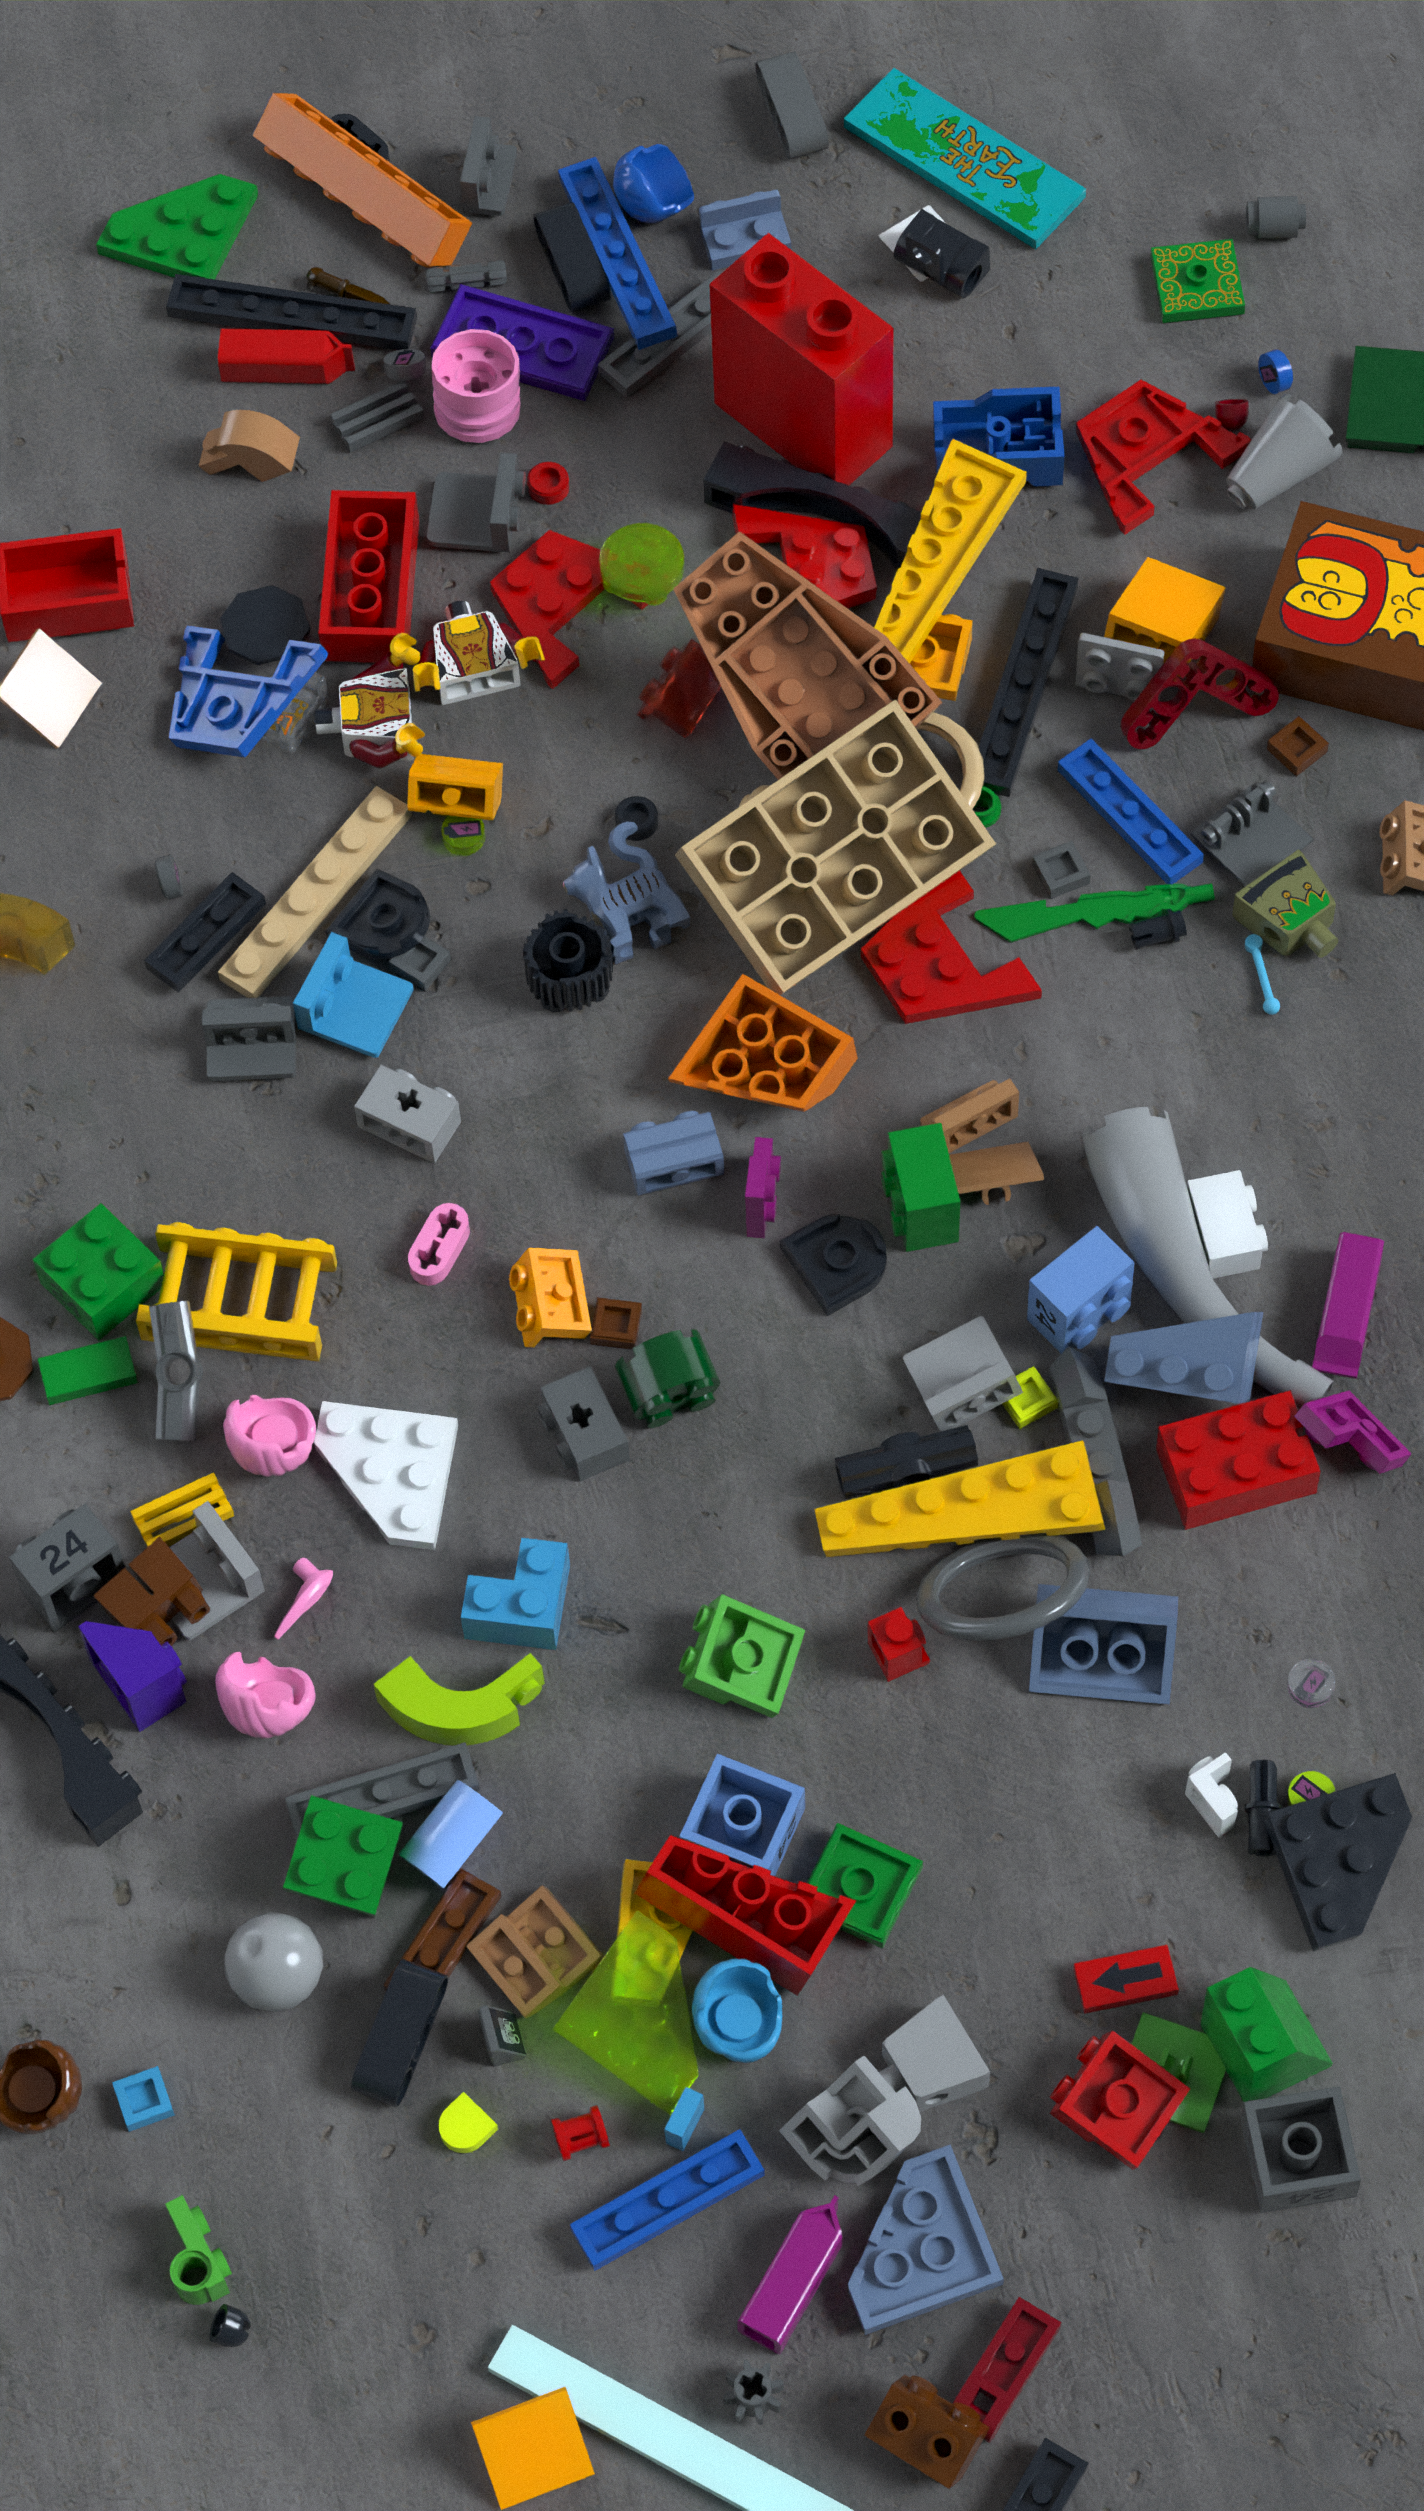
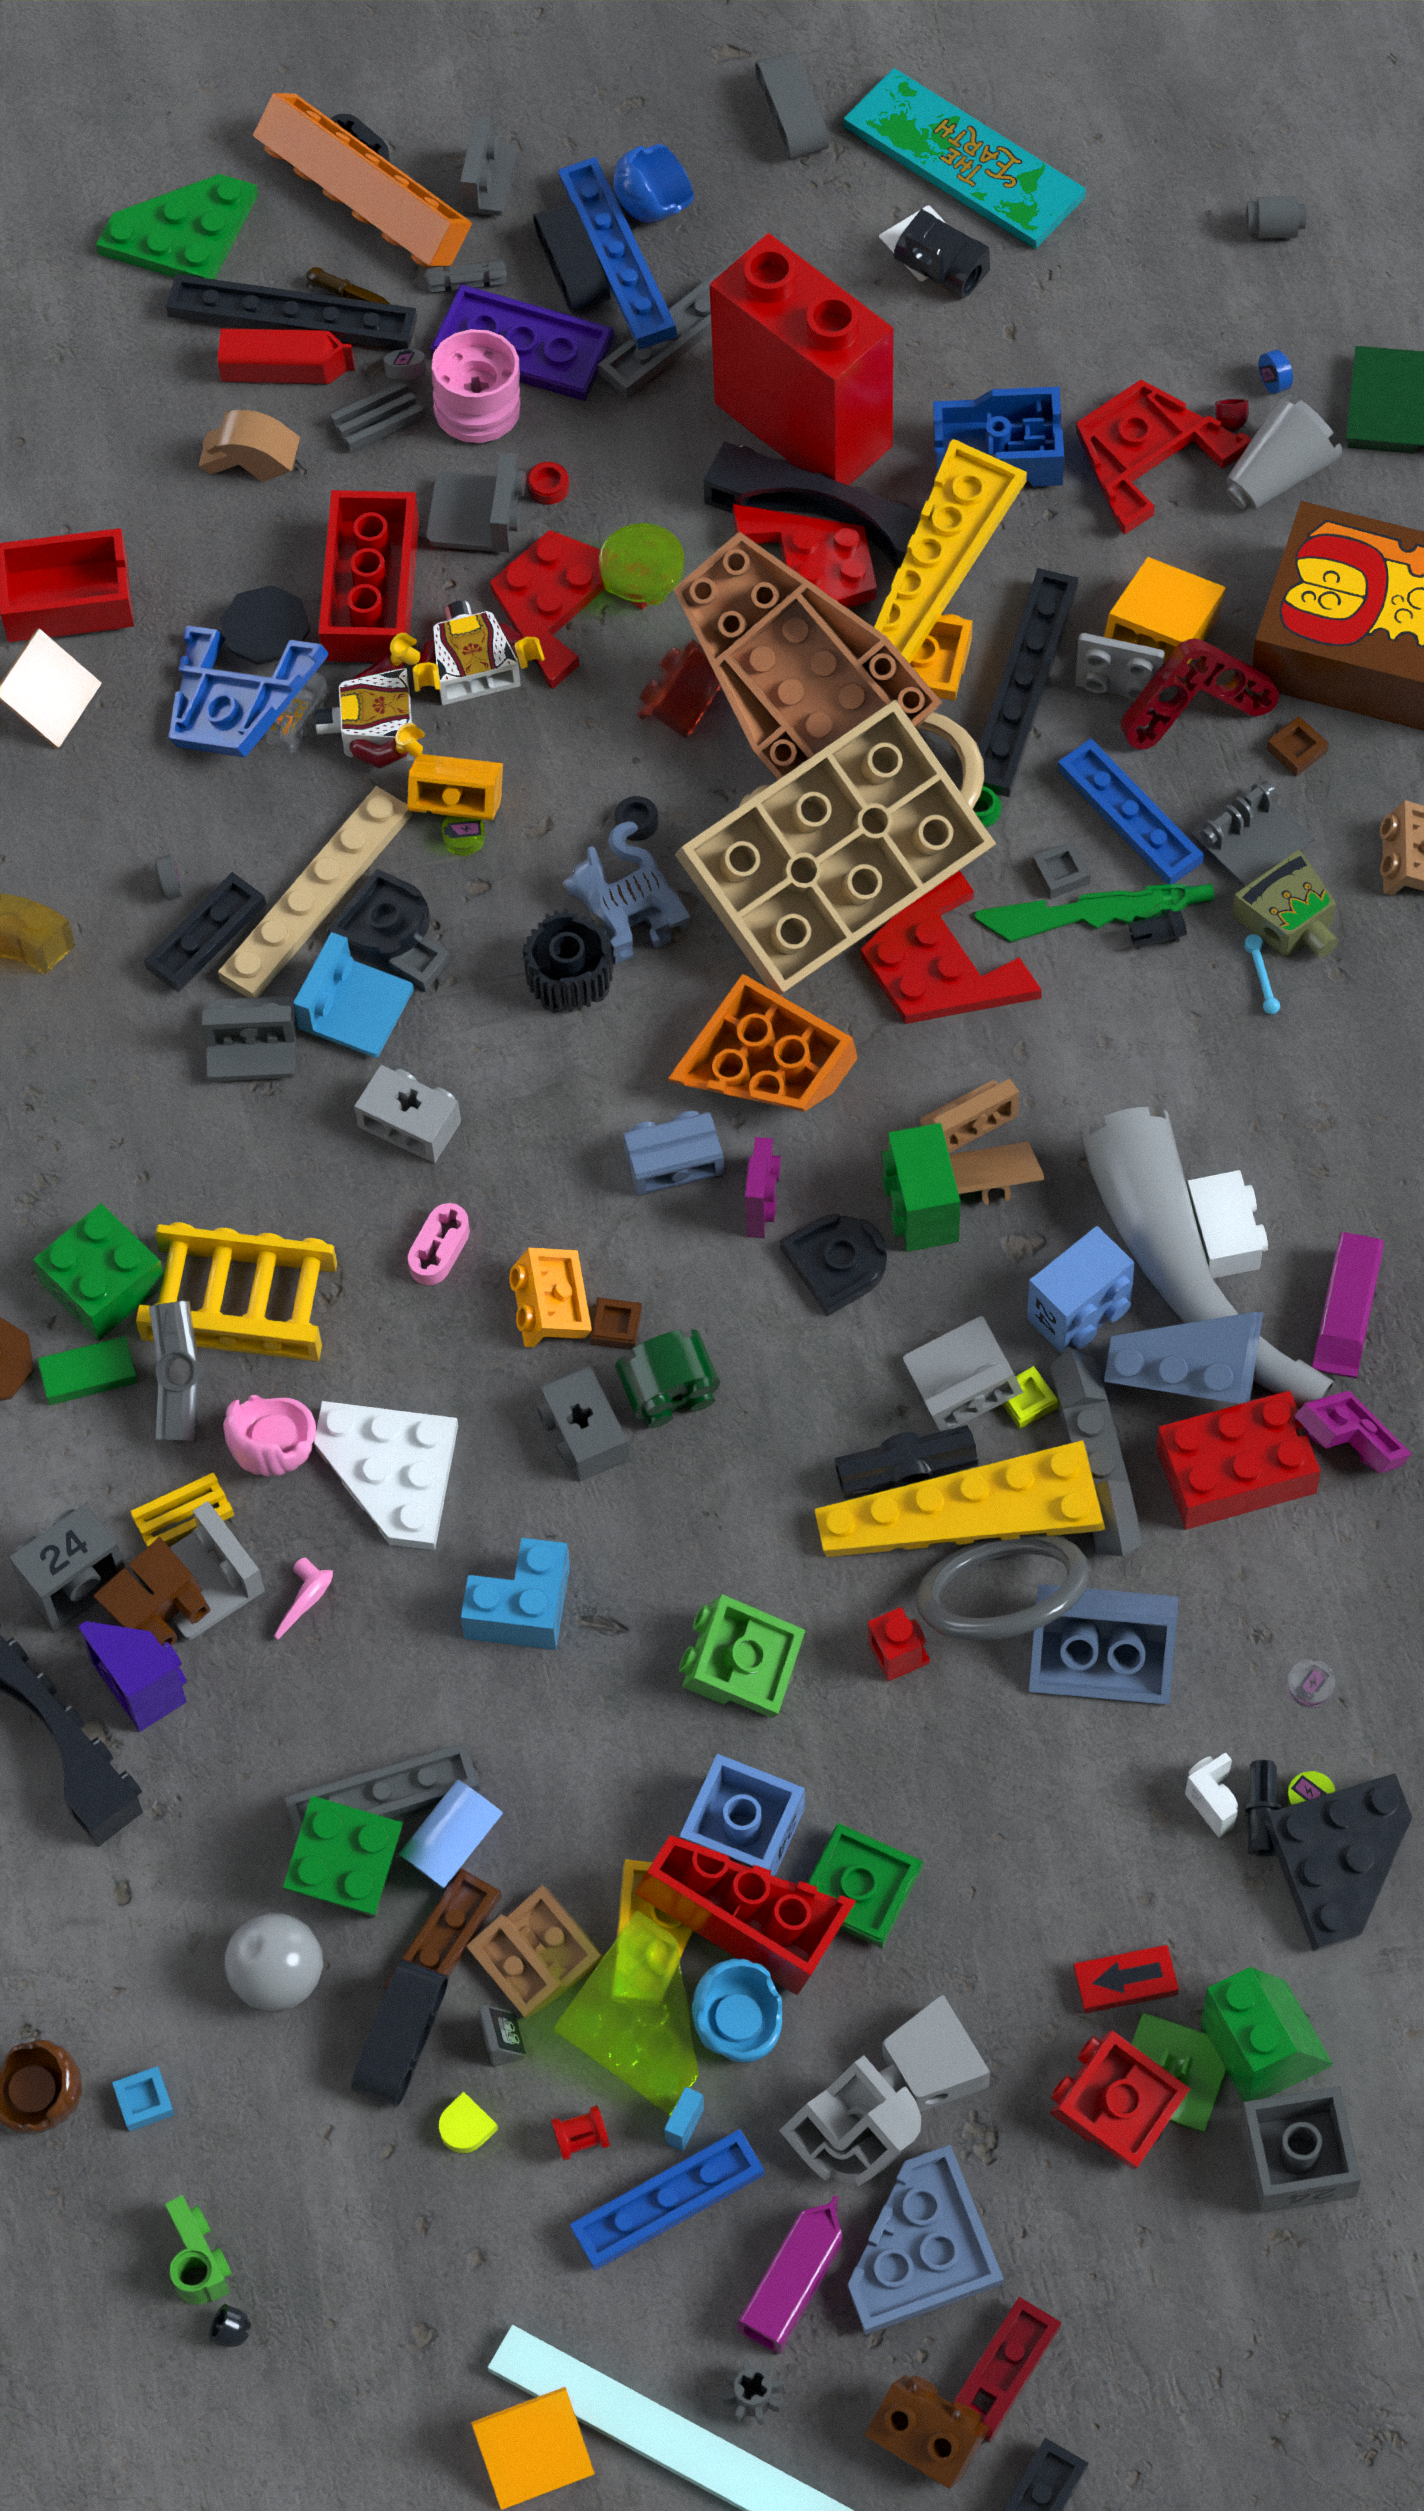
bright pink piece [215,1652,316,1738] -> none
lime arch [373,1653,545,1746] -> none
sand blue bracket [699,190,791,270] -> none
green plate [1150,239,1245,323] -> none

